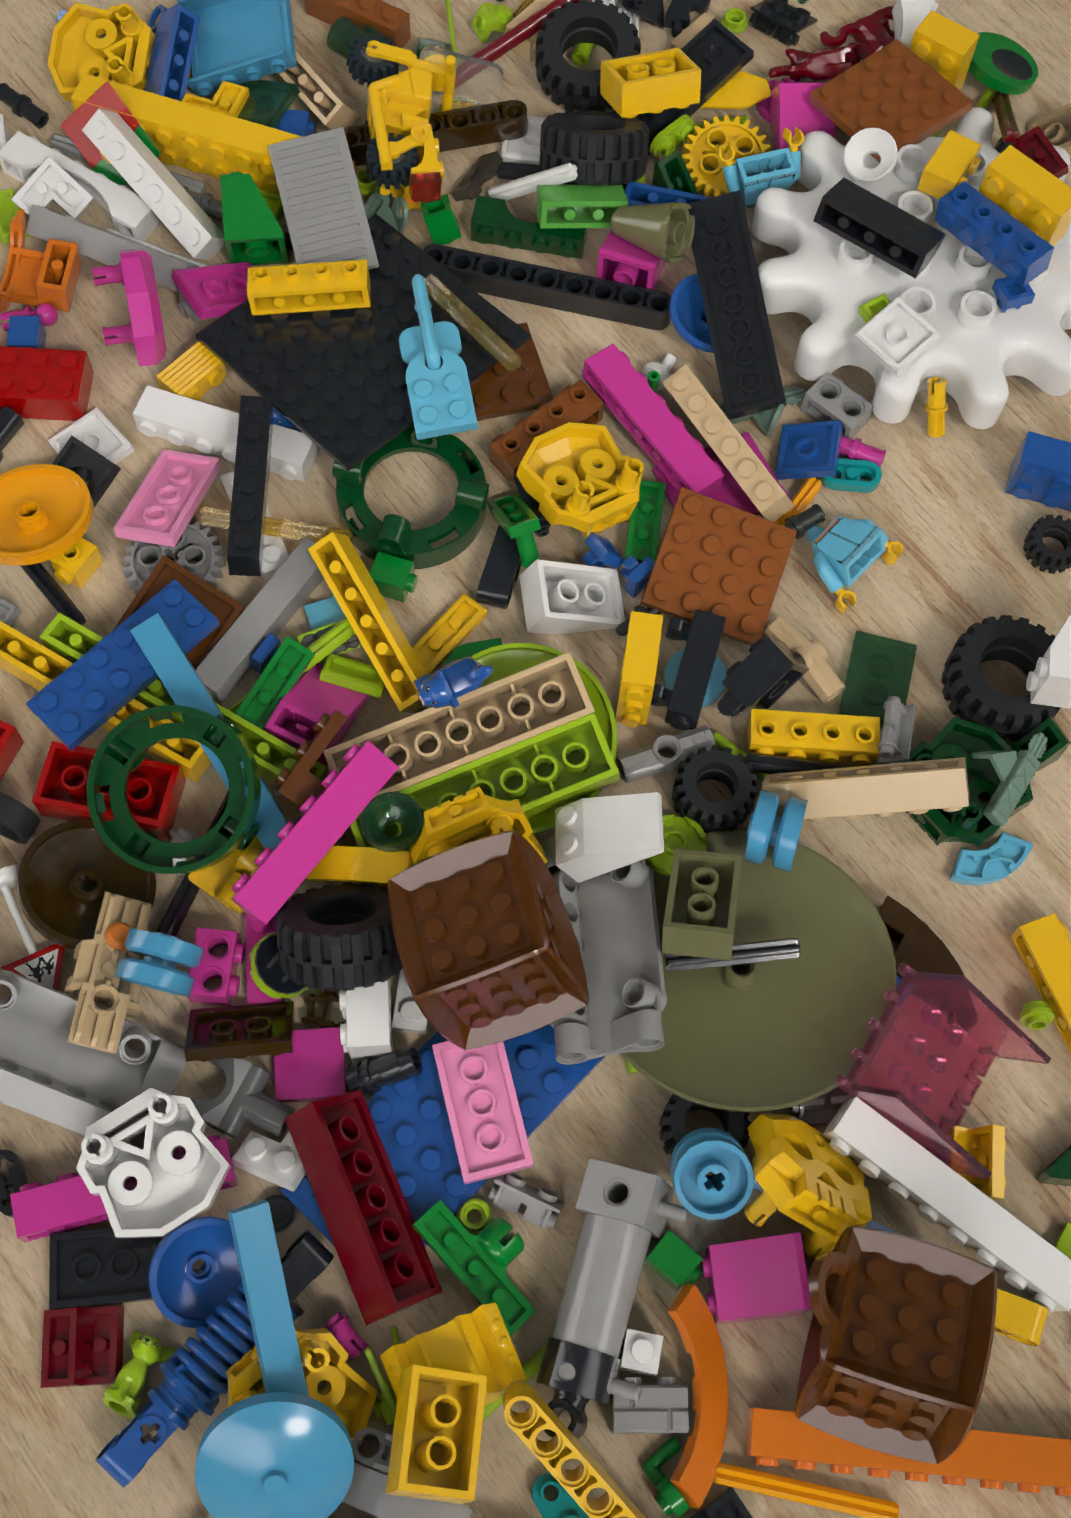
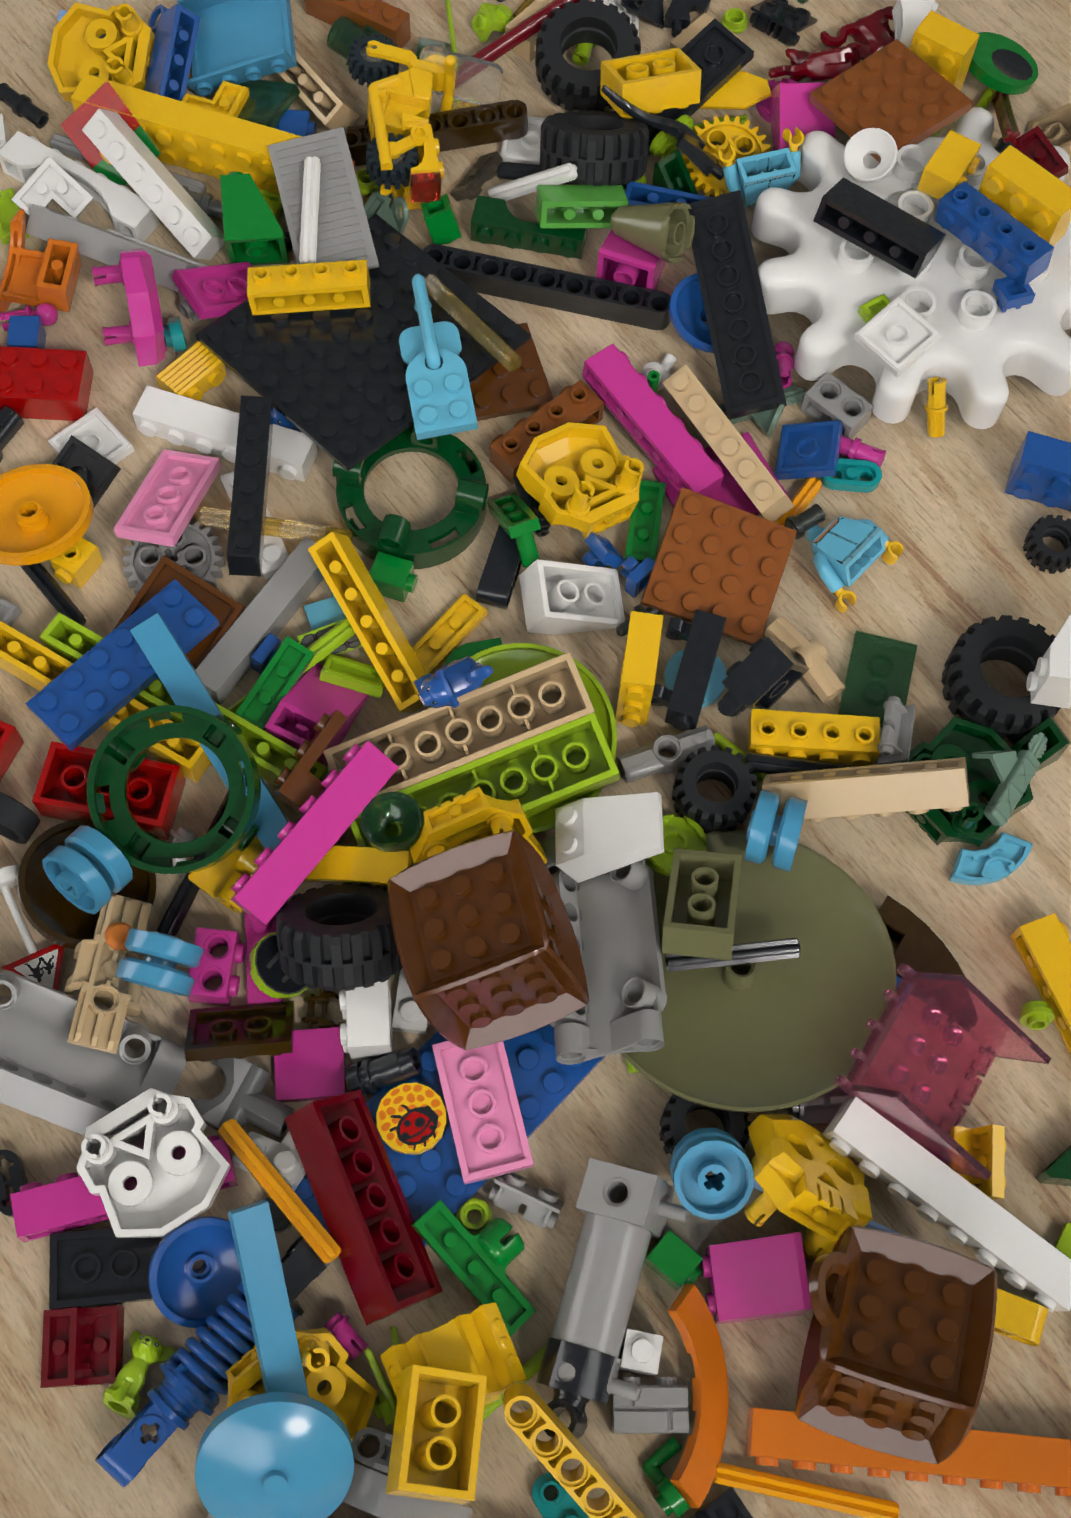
none -> dark azure wheel [42,825,133,914]
none -> teal plate [163,316,187,352]
none -> light orange axle [218,1119,341,1264]
none -> white axle [299,156,321,264]
none -> tile [376,1083,447,1155]
none -> black piece [601,85,724,180]
none -> dark pink pin [774,341,795,389]

